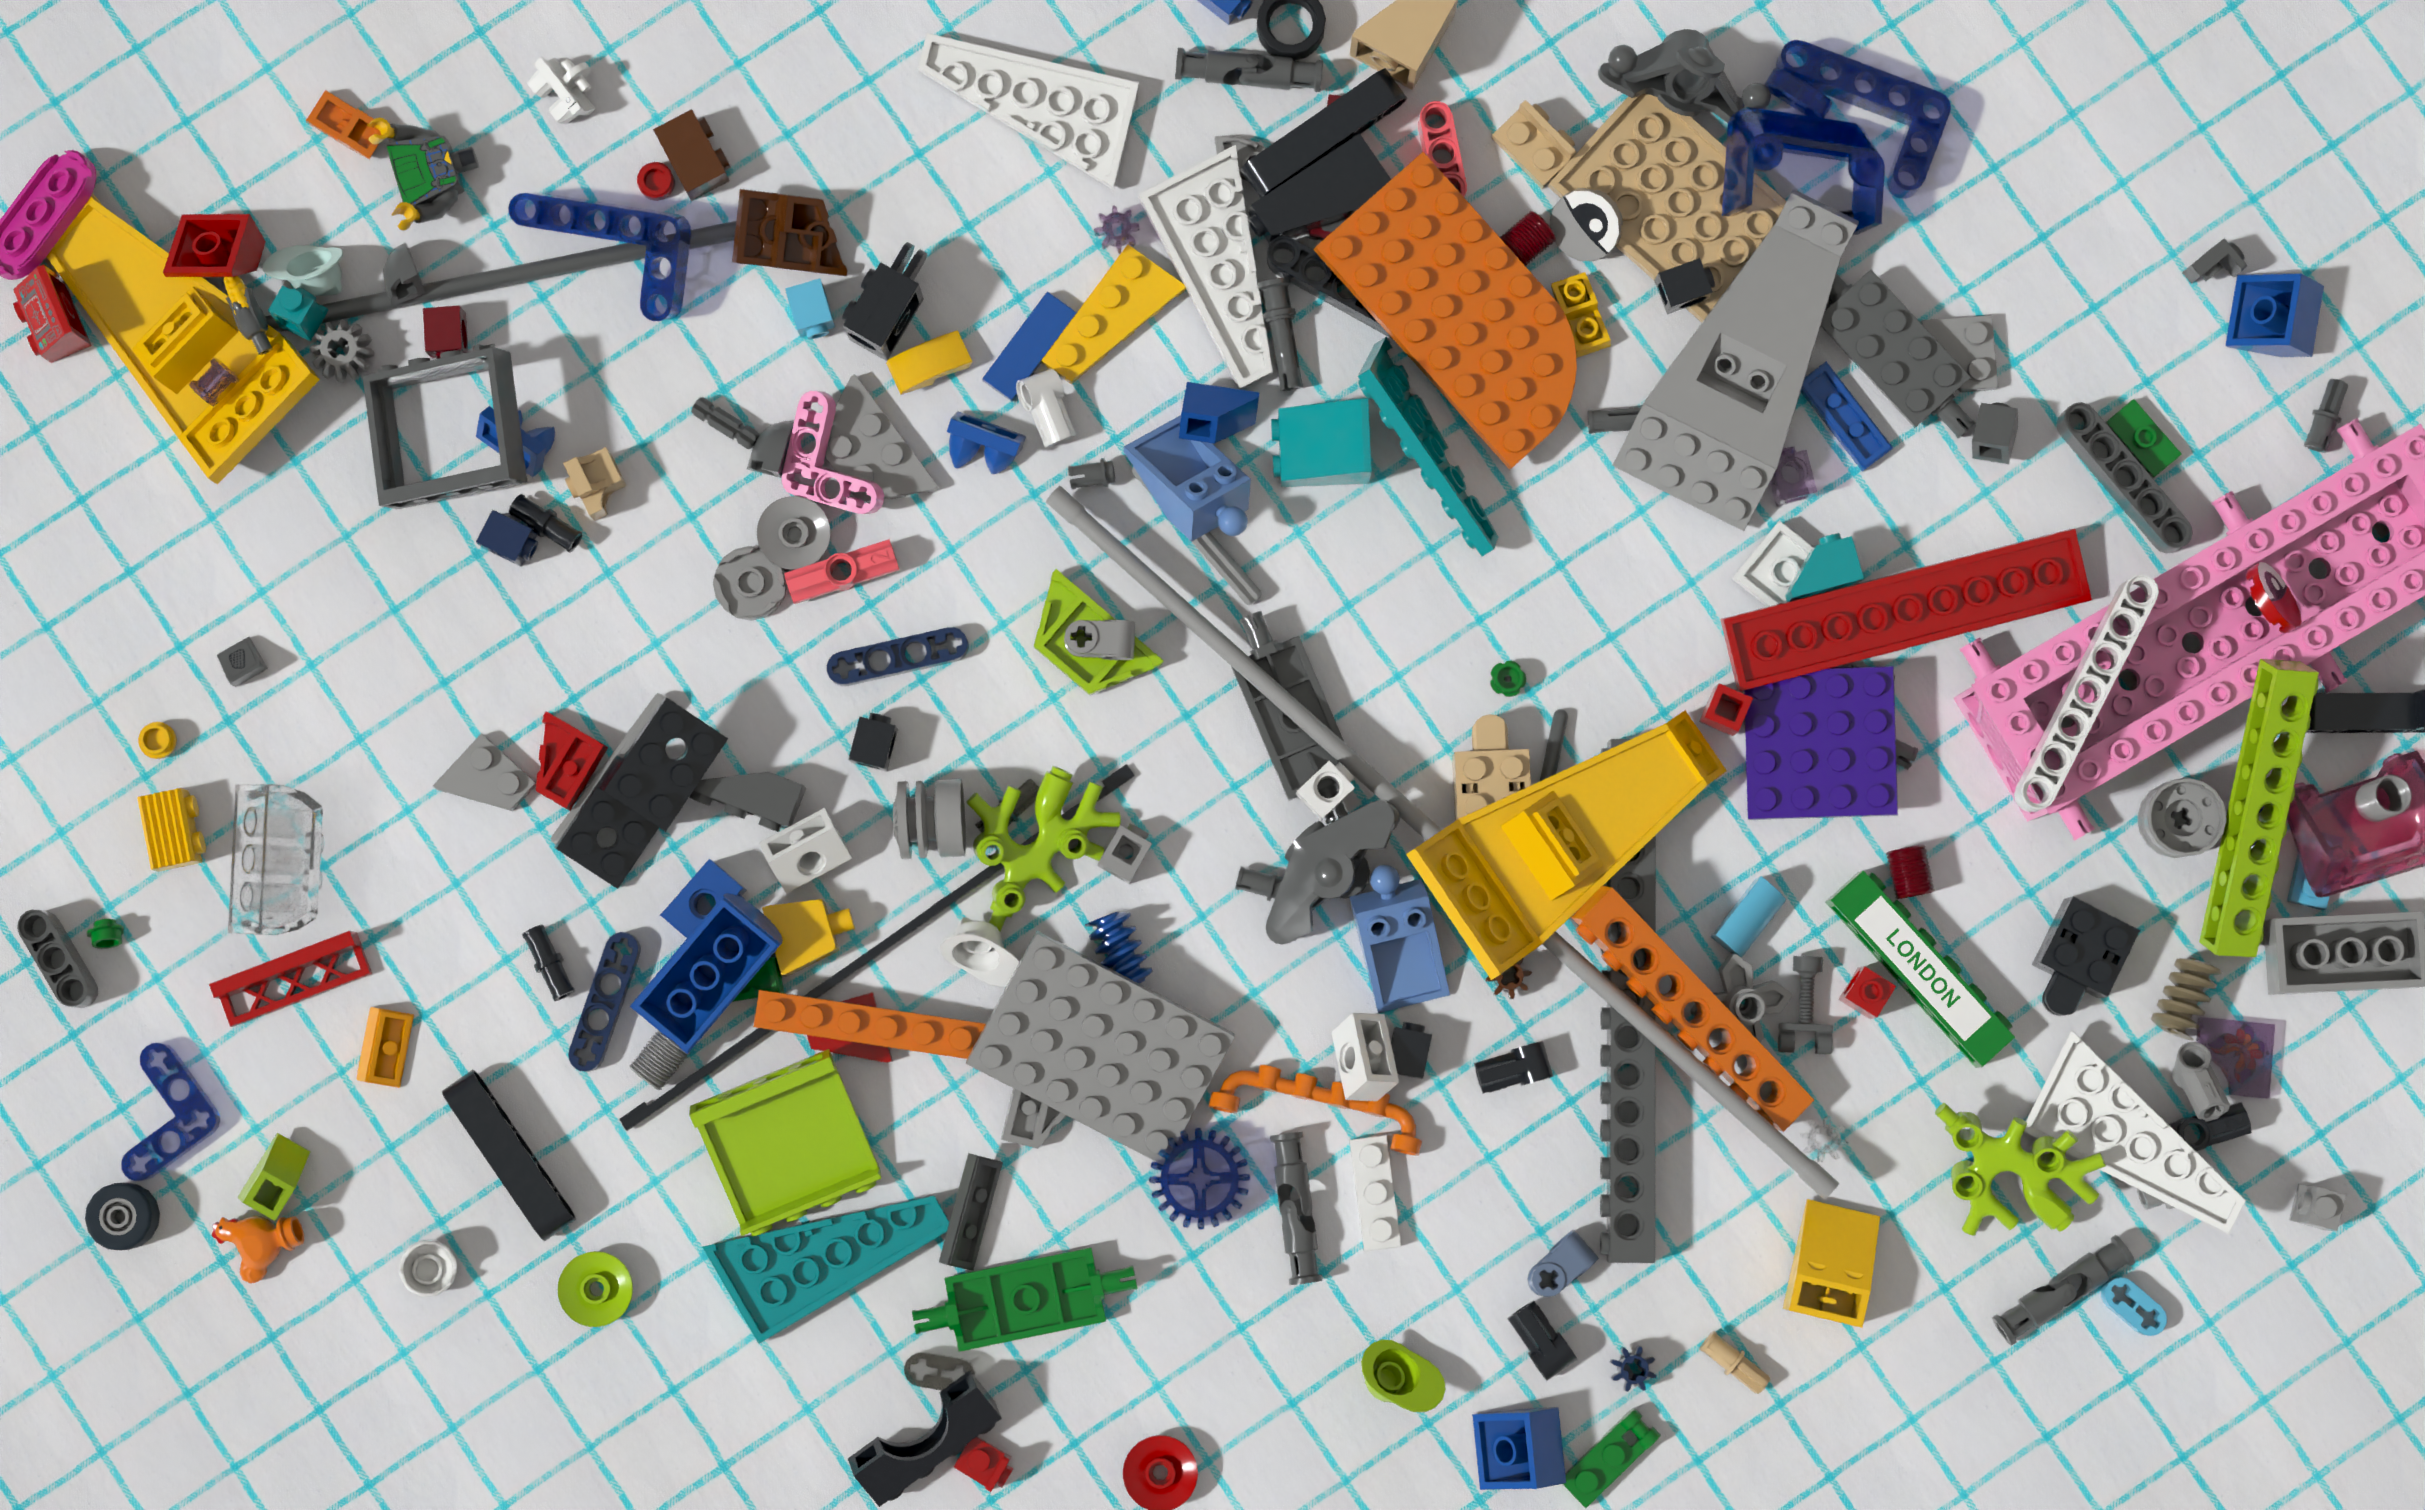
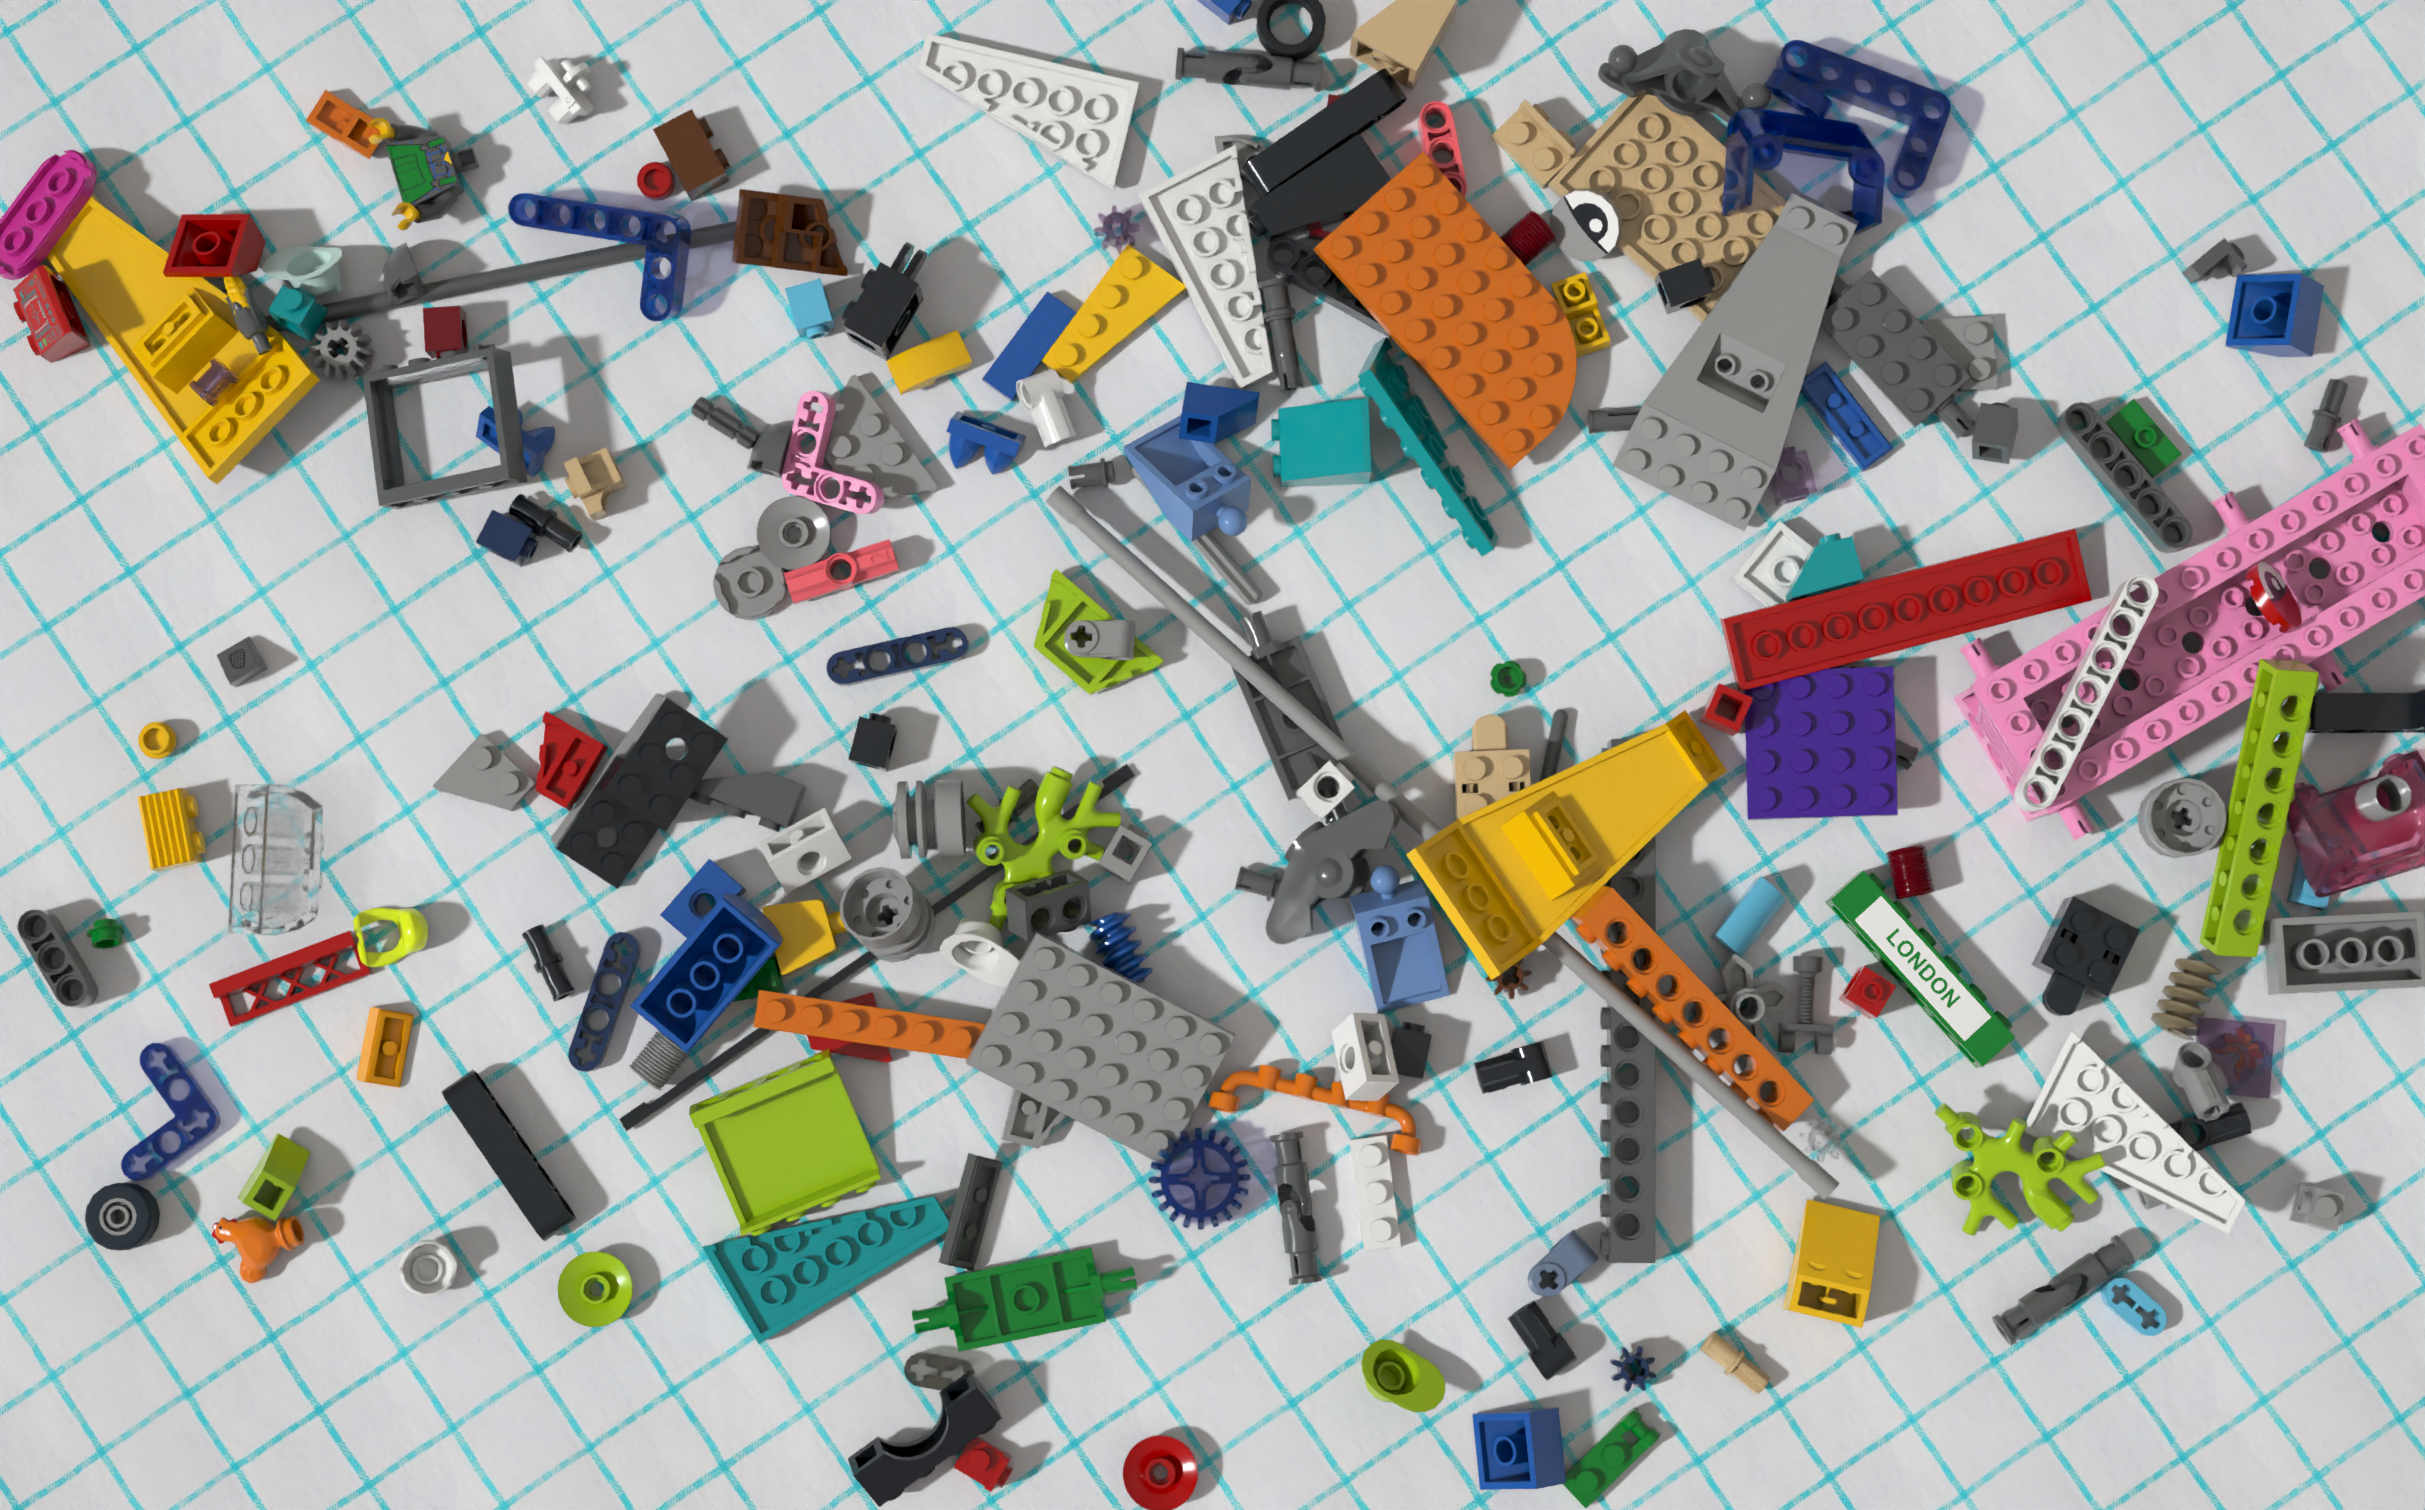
none -> neon yellow piece [353,908,428,967]
none -> light grey wheel [840,867,935,962]
none -> dark grey brick [1005,869,1091,942]

